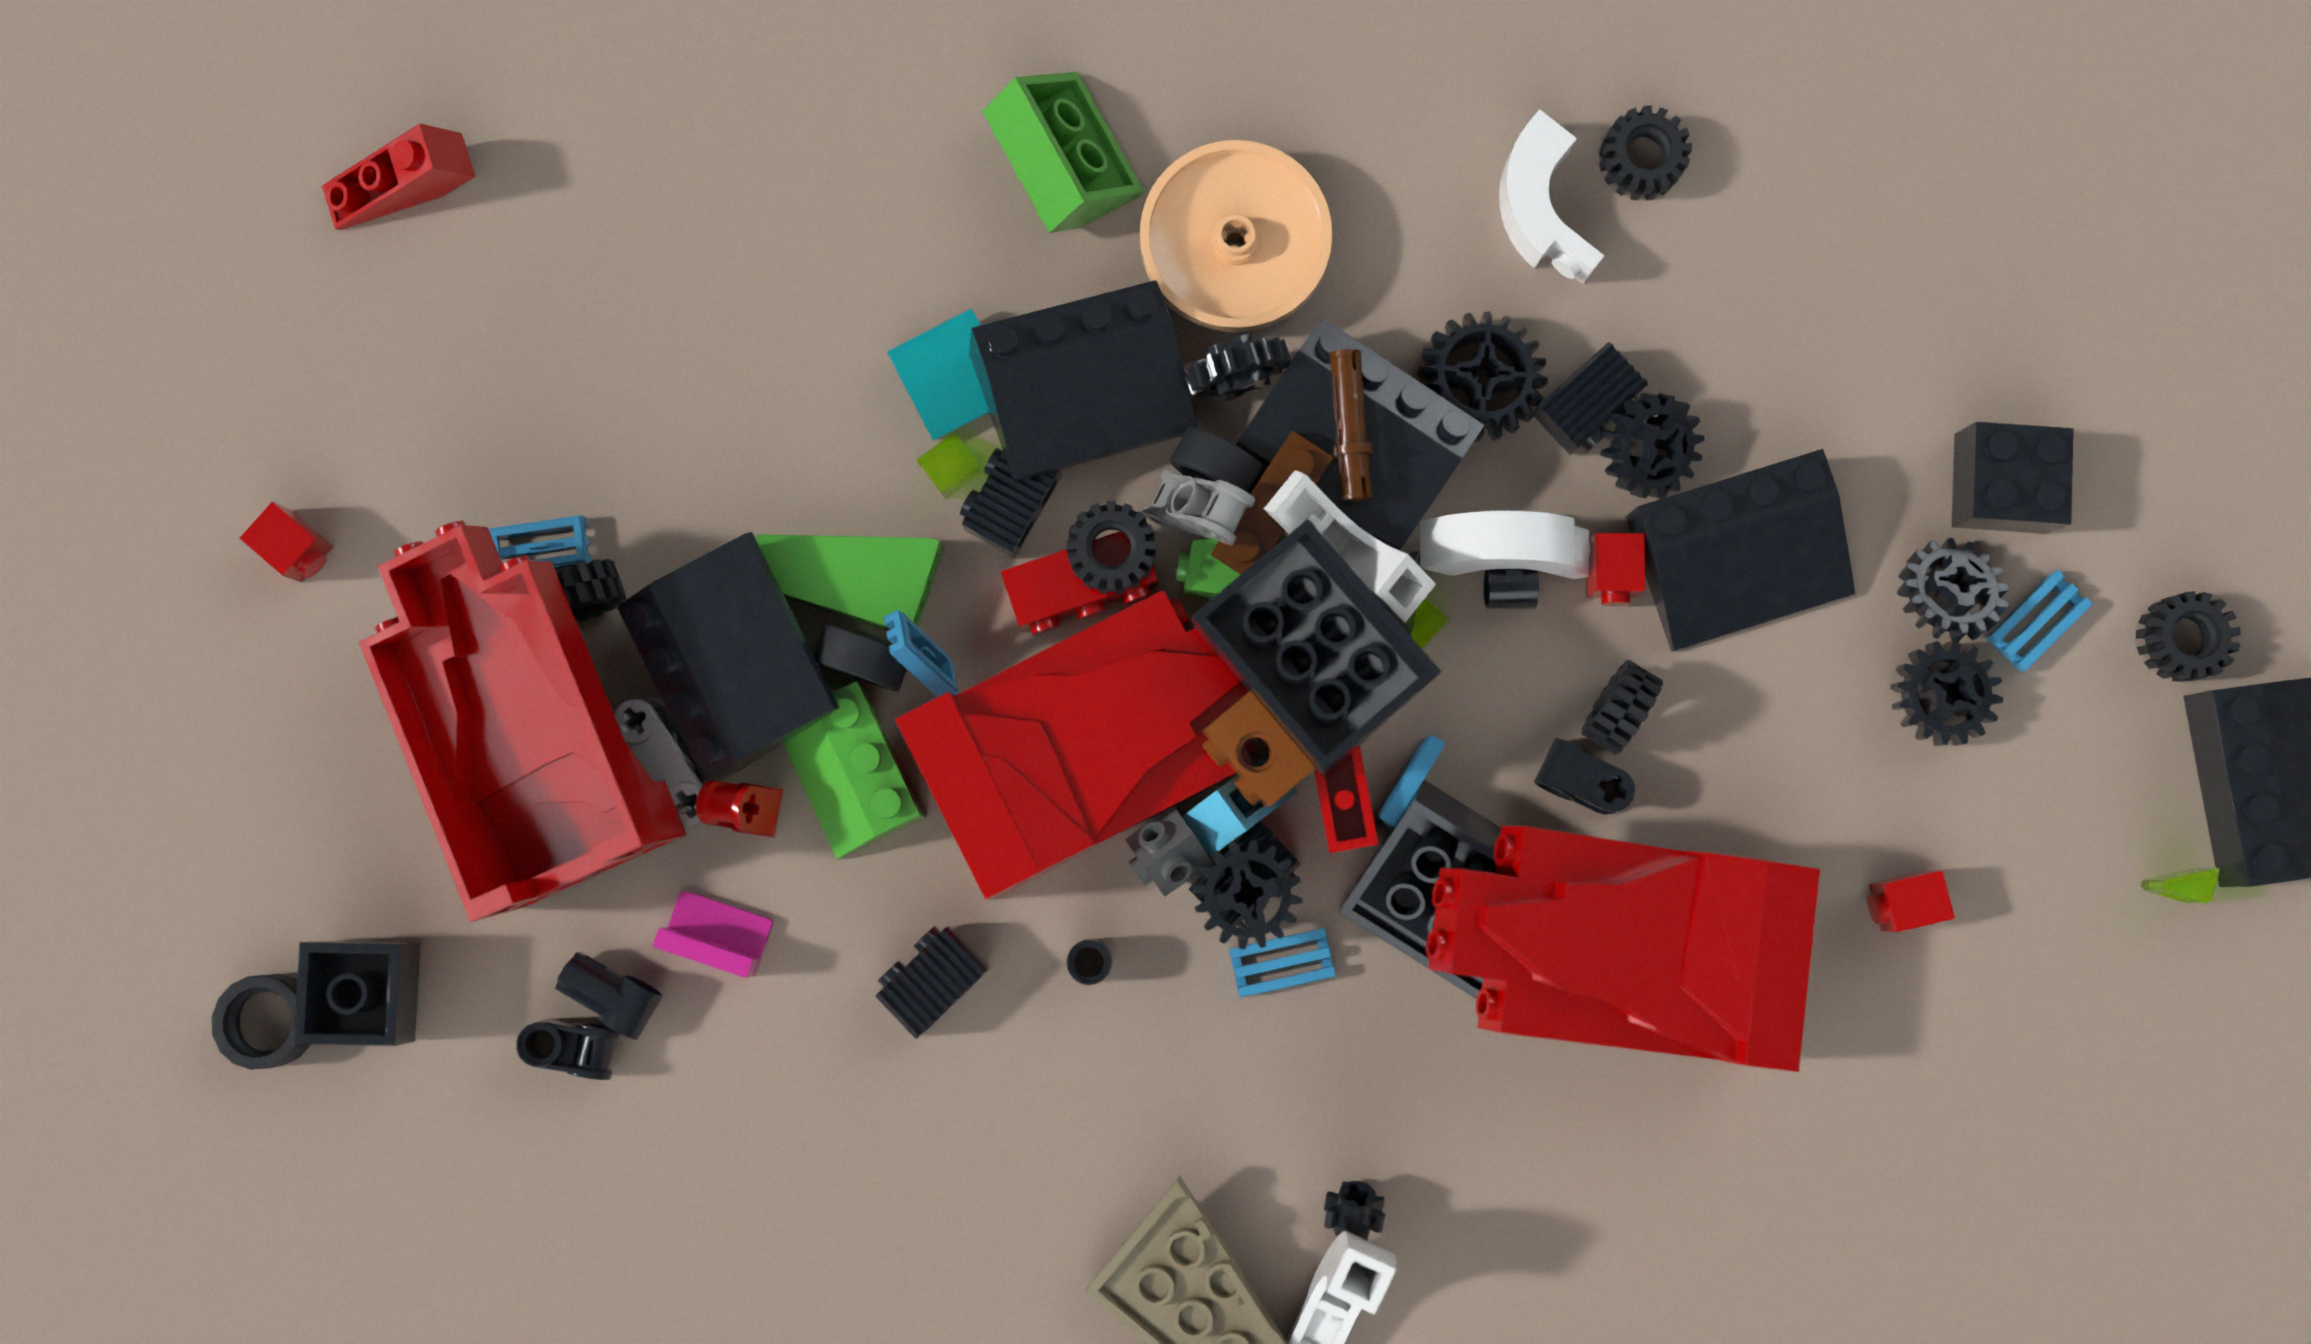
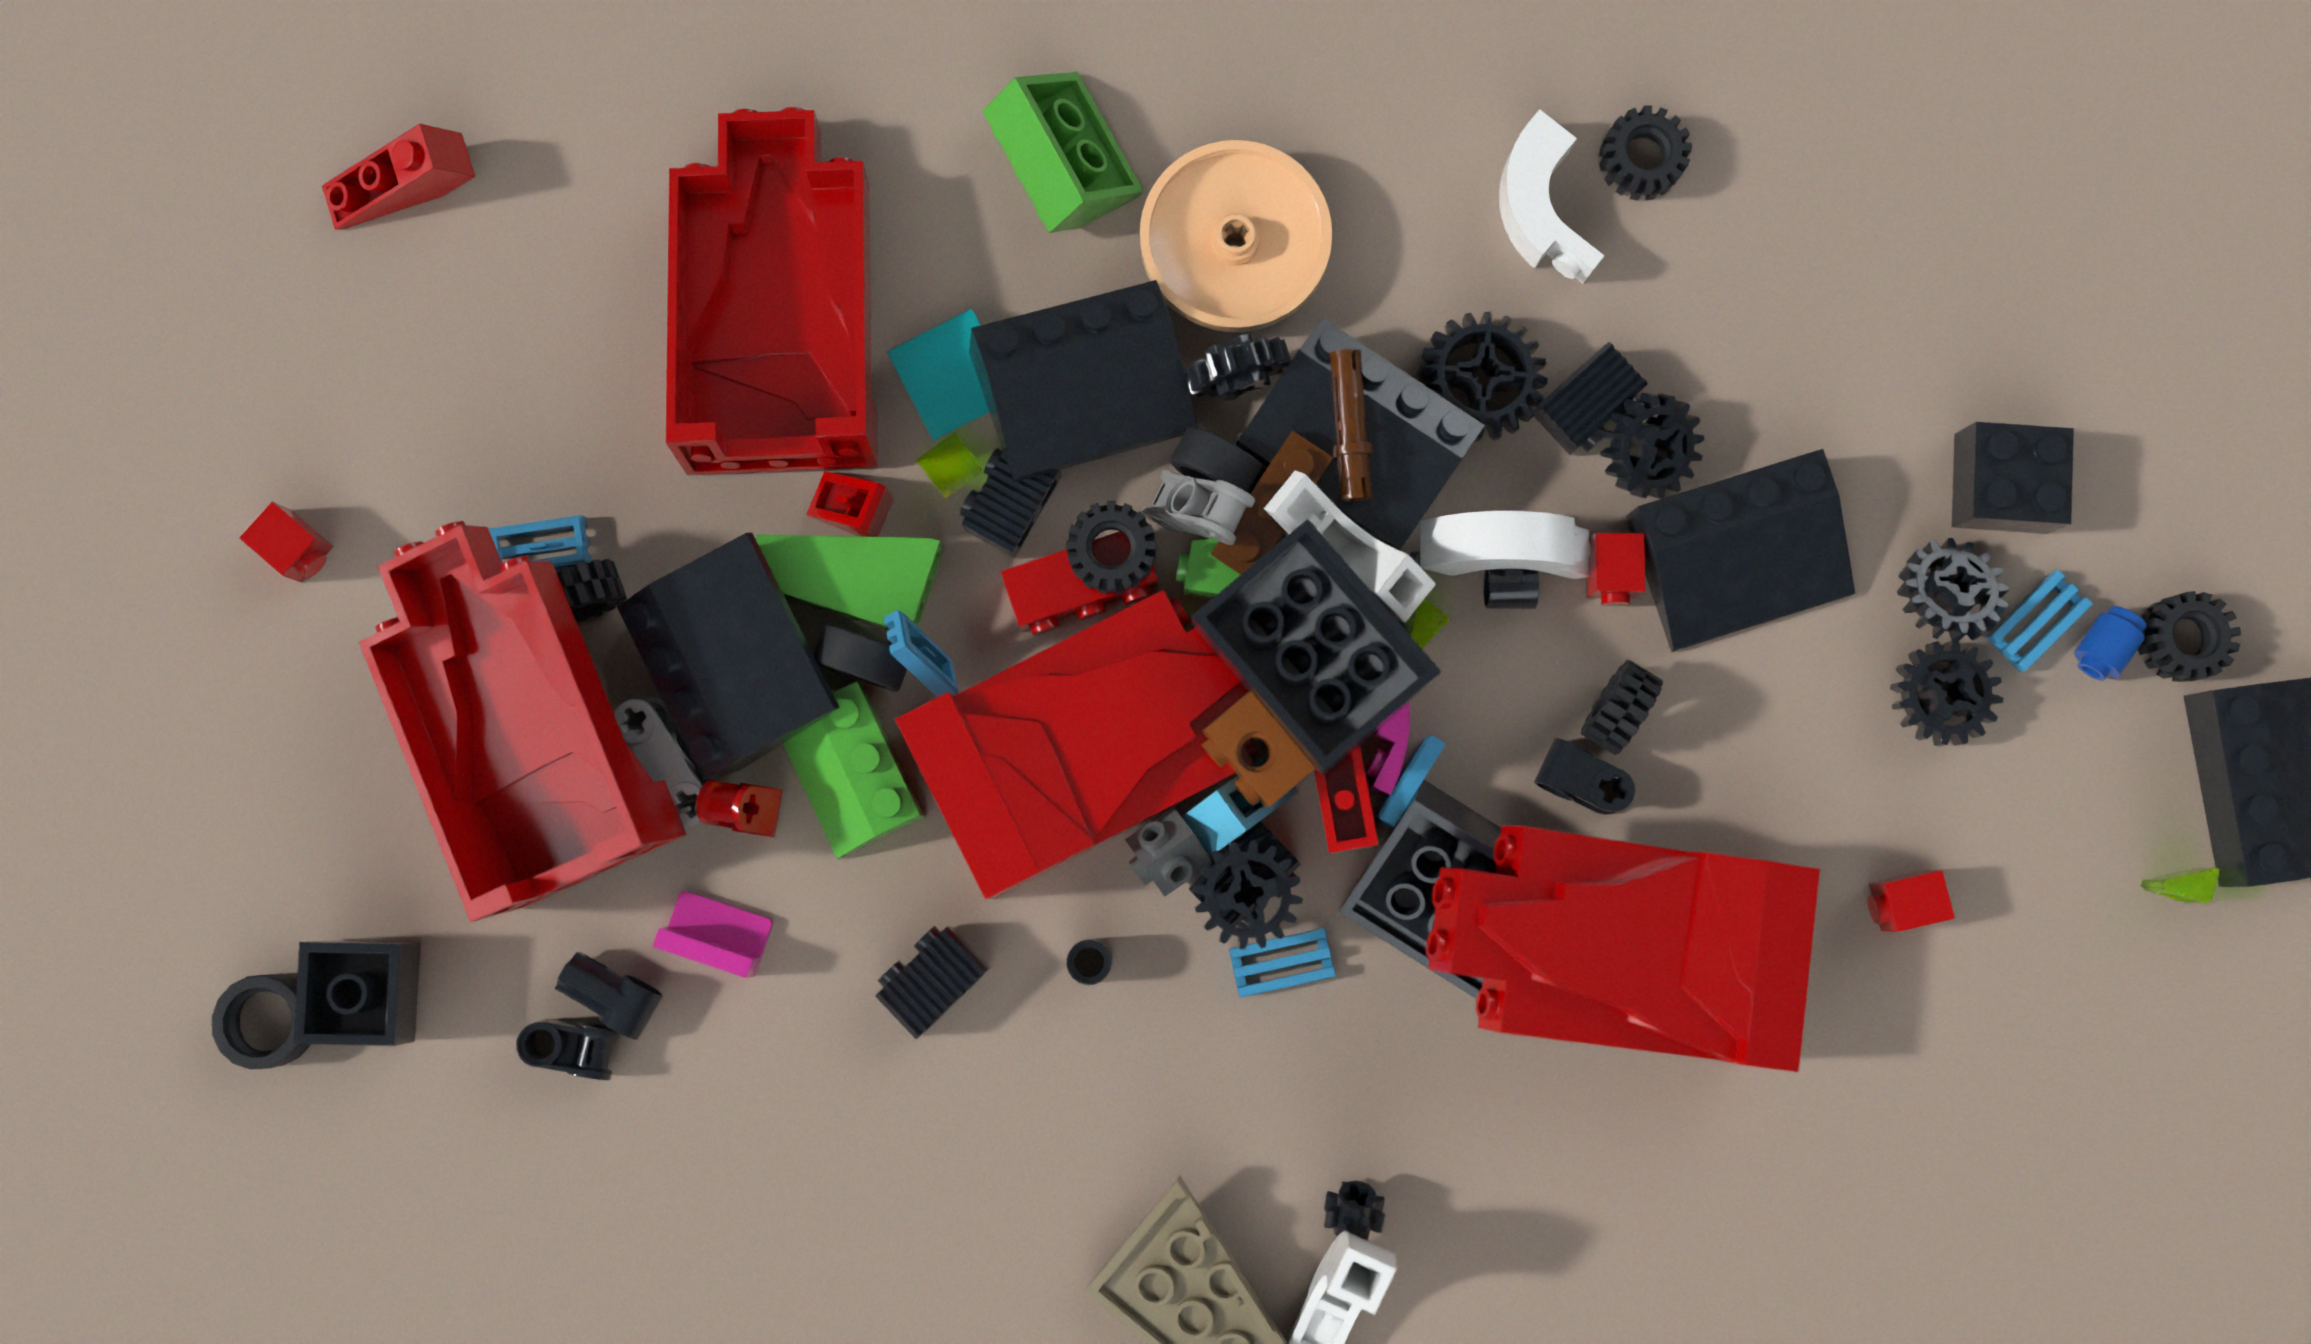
none -> red panel [666,107,878,475]
none -> red slope [806,471,894,537]
none -> dark pink slope [1366,702,1410,797]
none -> blue brick [2074,606,2147,681]

